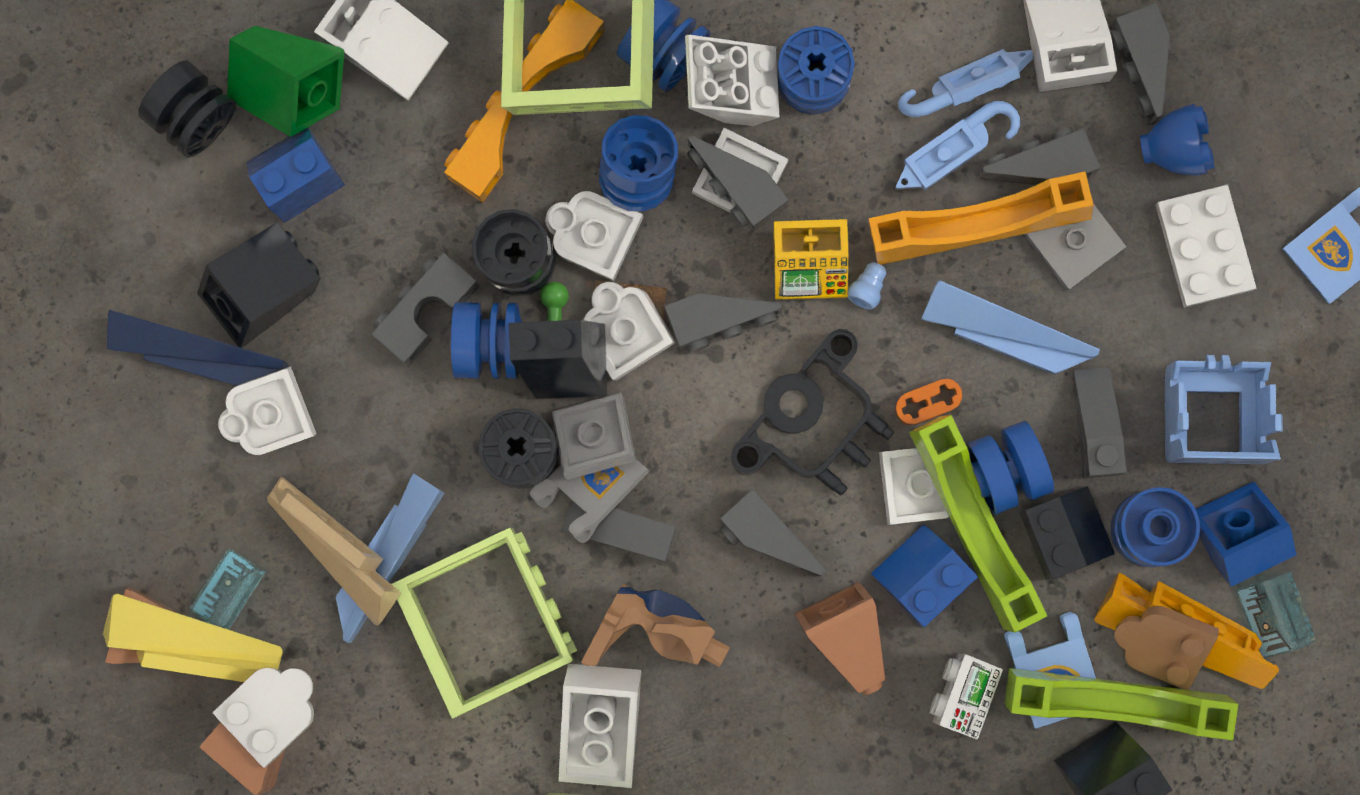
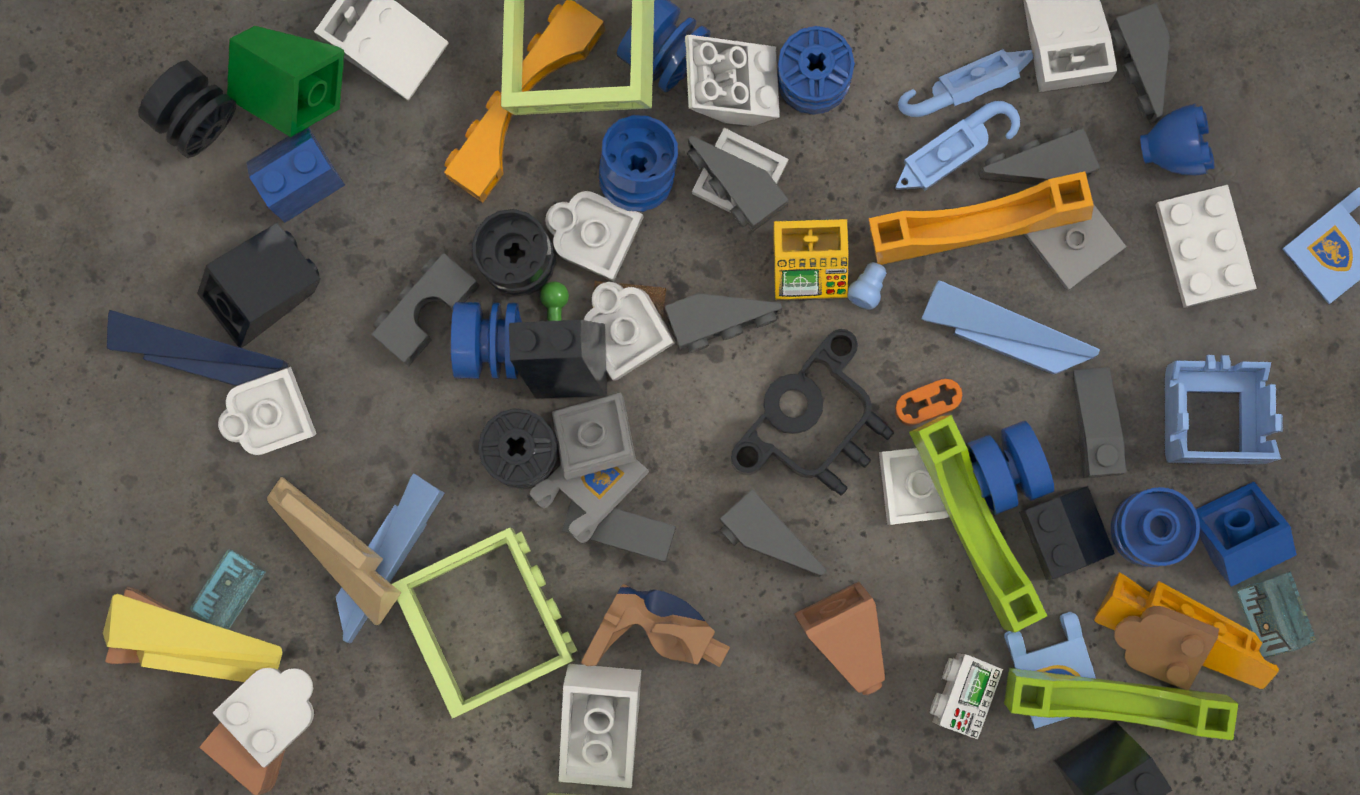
blue slope [871,524,978,627] -> none

